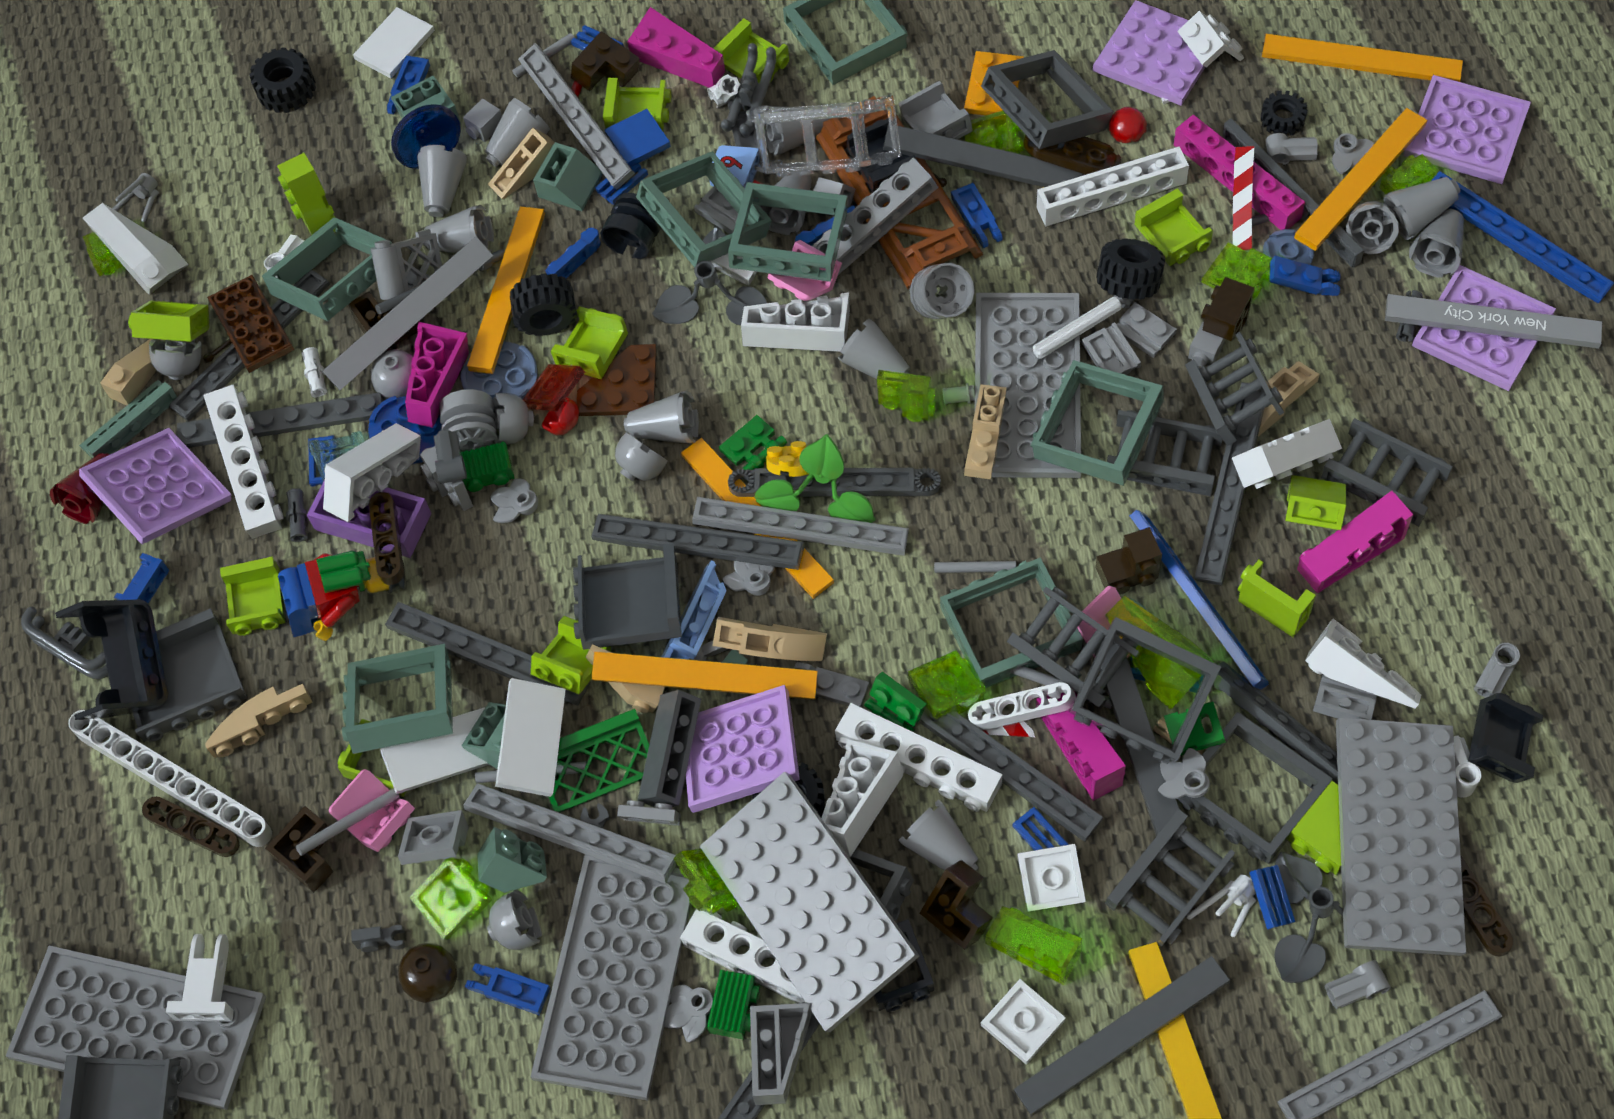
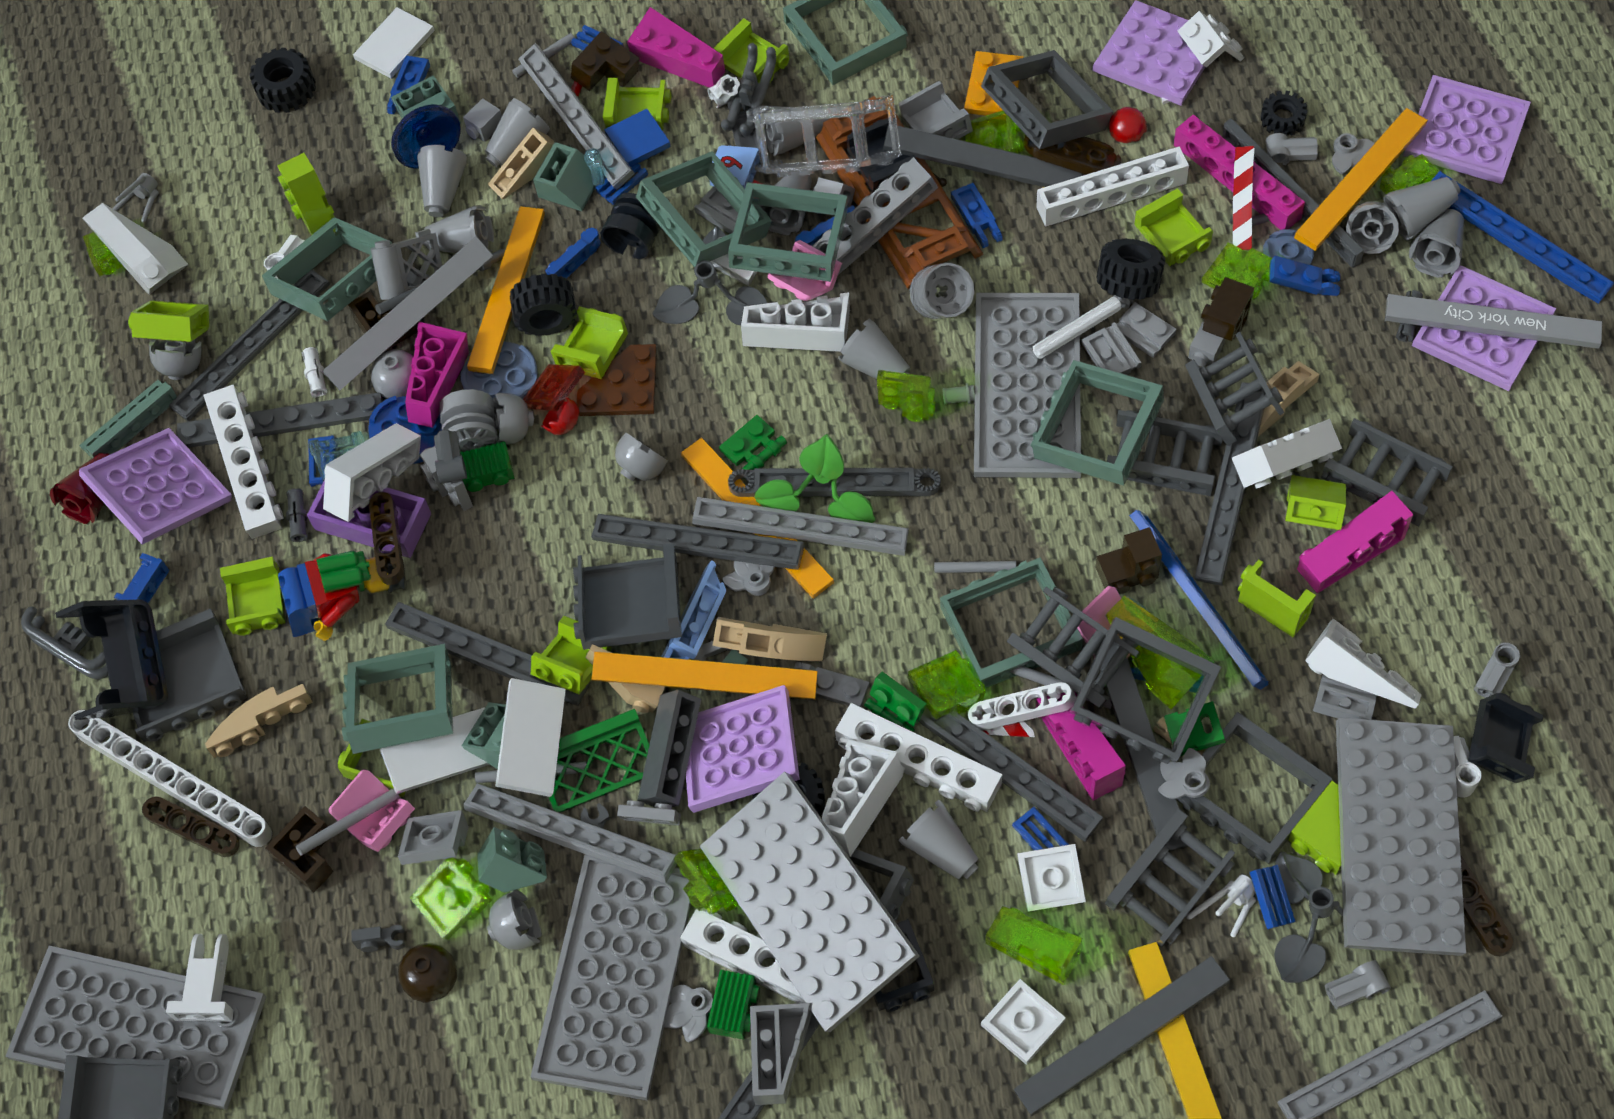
tan slope [100,339,160,405] -> none
dark brown hinge [203,338,232,363] -> none
reddish brown tile [207,275,295,373] -> none
blue hinge [465,963,551,1016] -> none
light grey plate [490,479,538,523] -> none
light grey cone [624,391,699,444] -> none
yellow plate [766,441,809,477] -> none
dark brown brick [919,860,993,950] -> none
tan slope [964,384,1007,479] -> none
dark grey plate [1213,661,1338,784] -> none
light orange tile [1262,34,1463,82] -> none
none -> clear light blue arm [584,148,605,185]

